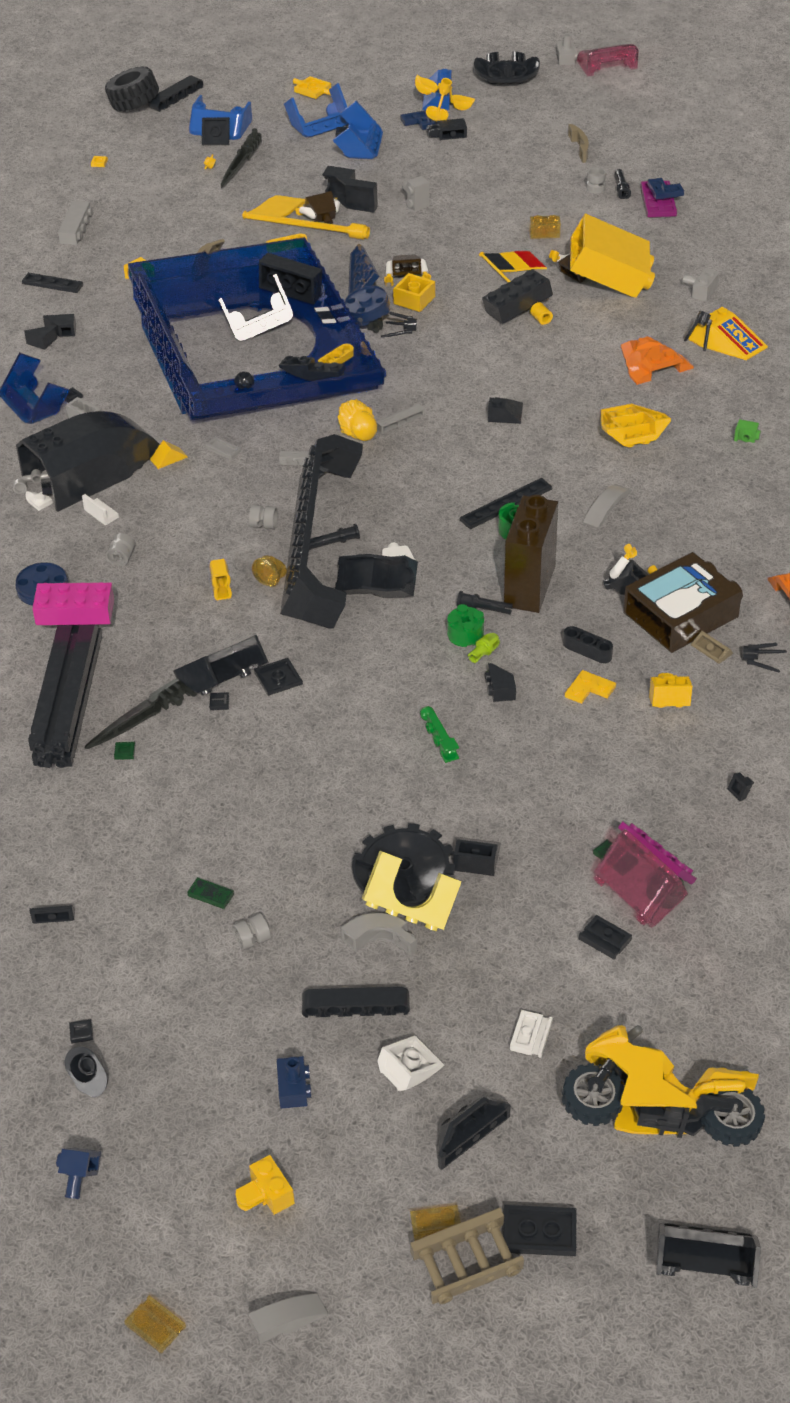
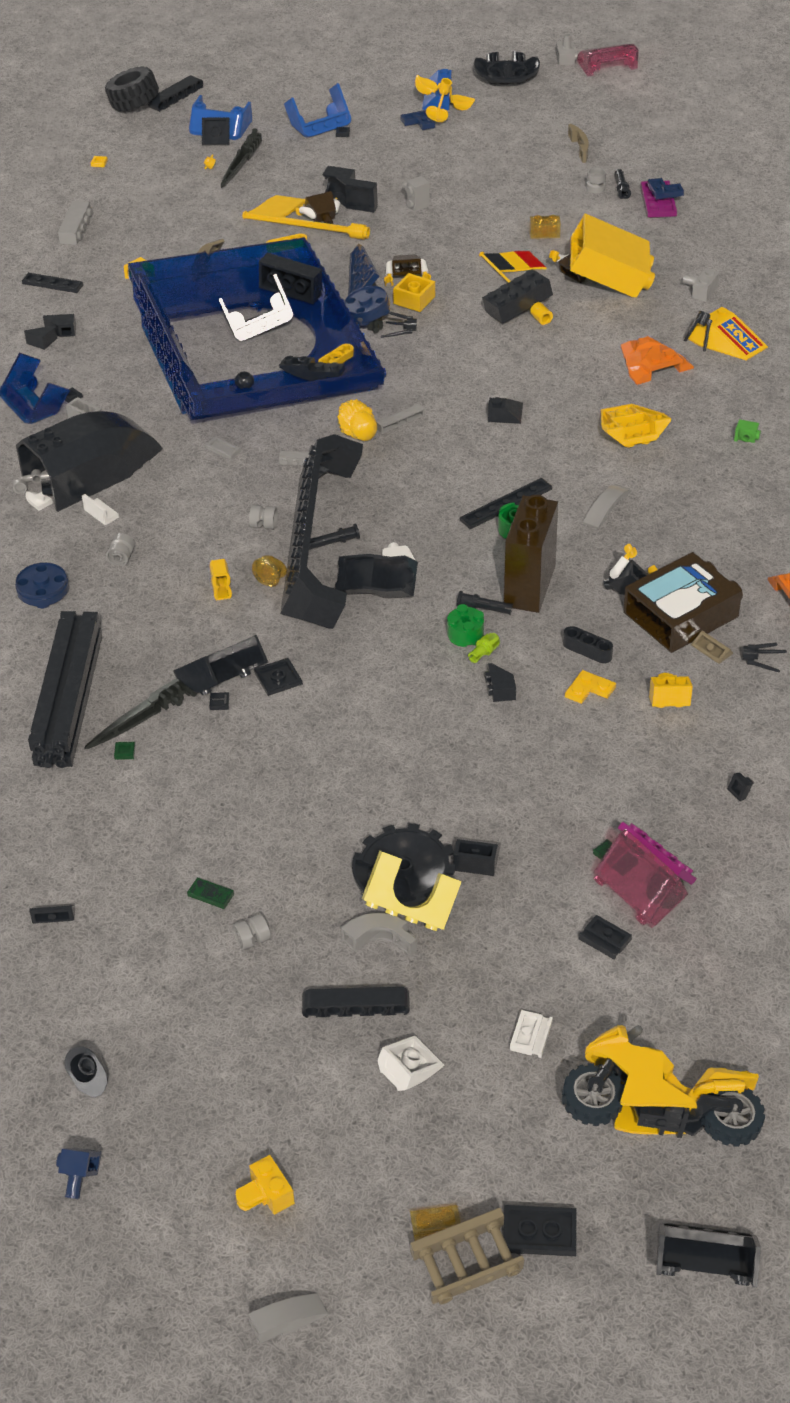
dark pink brick [32,582,114,625] -> none
black tile [69,1019,93,1044] -> none
clear yellow plate [124,1295,186,1353] -> none
yellow slope [150,440,188,469] -> none
dark blue brick [276,1056,312,1109] -> none
yellow plate [293,76,331,99] -> none
sticker [315,307,336,324] -> none
blue windscreen [333,100,383,159] -> none
green plate [420,706,459,763] -> none
black hinge [426,118,467,140] -> none
black wedge [438,1096,511,1170] -> none

